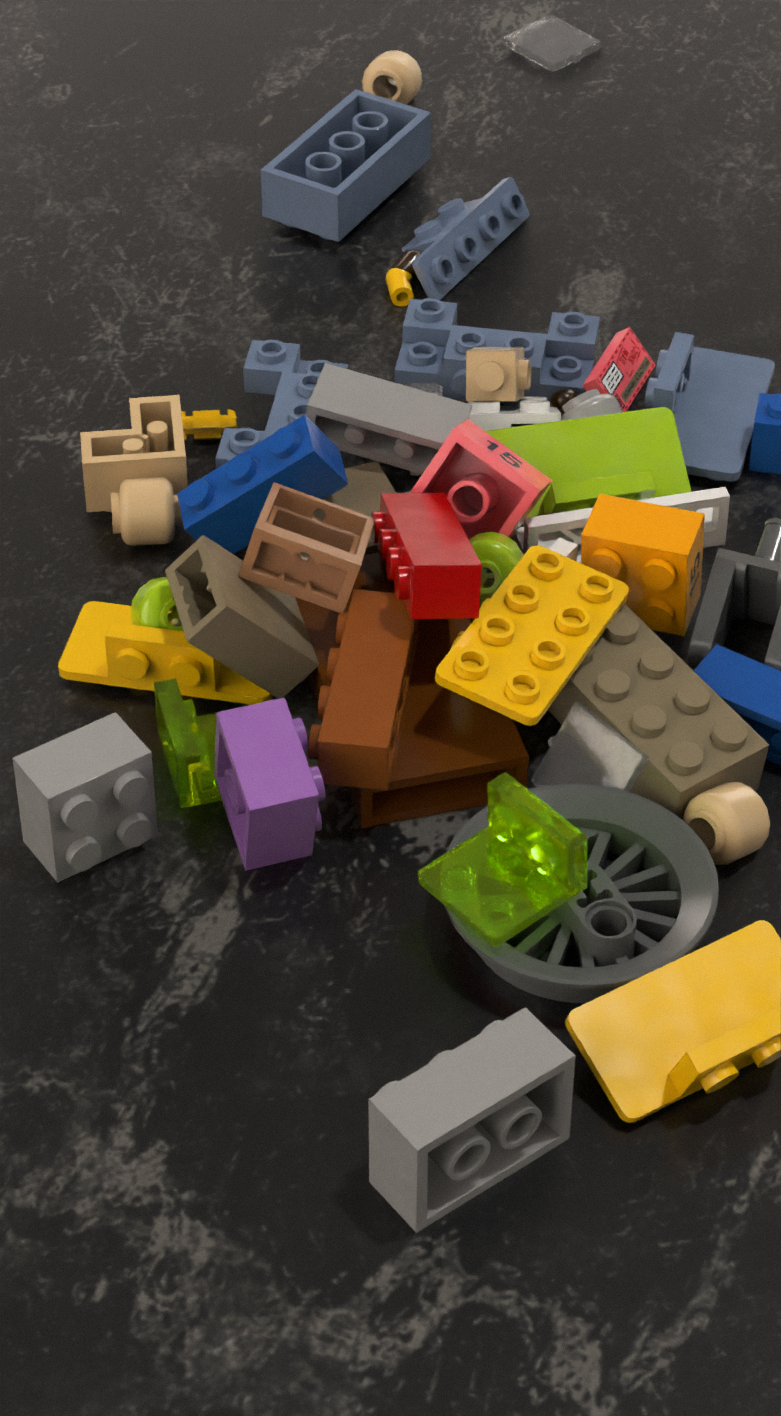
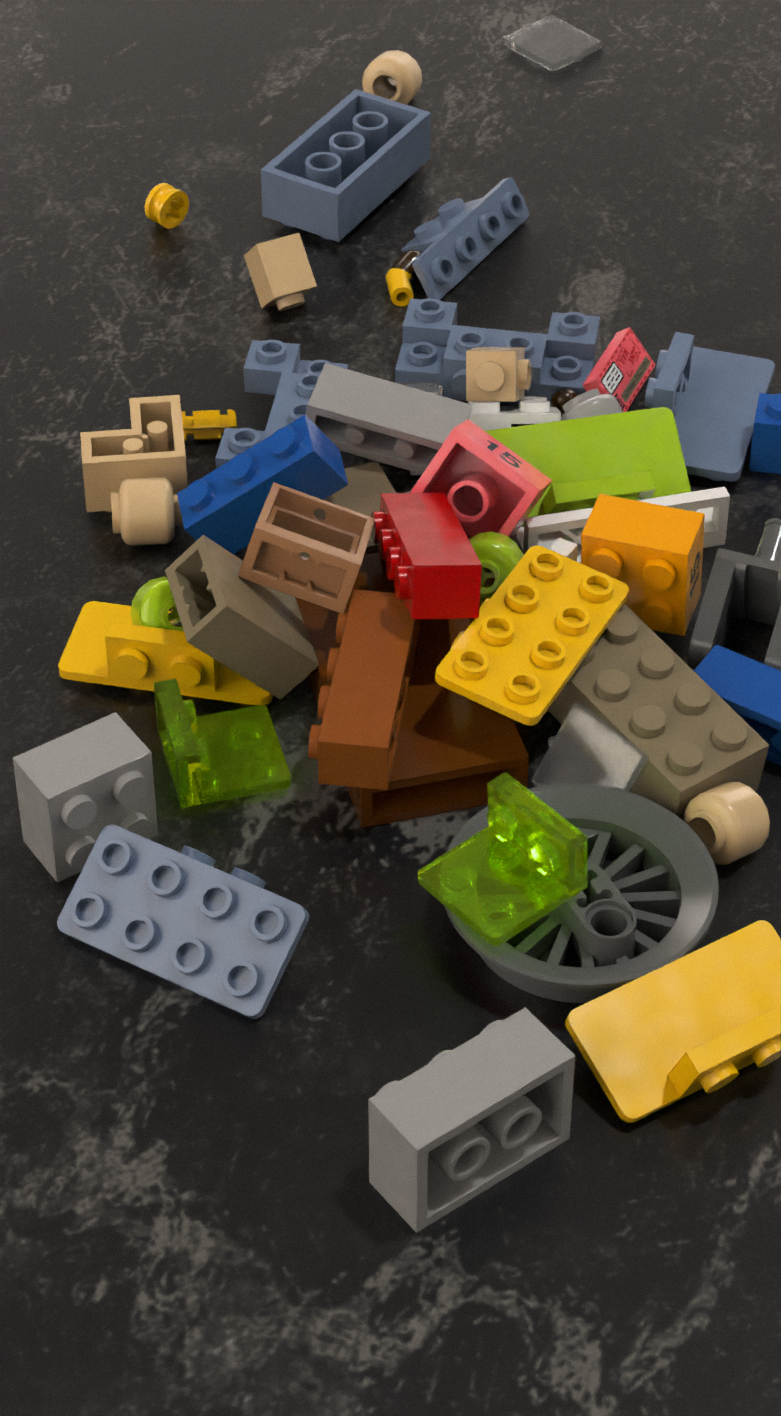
medium lavender brick [214,697,325,871] -> none
none -> sand blue bracket [57,824,309,1019]
none -> yellow bush [145,183,189,229]
none -> tan brick [244,233,317,311]

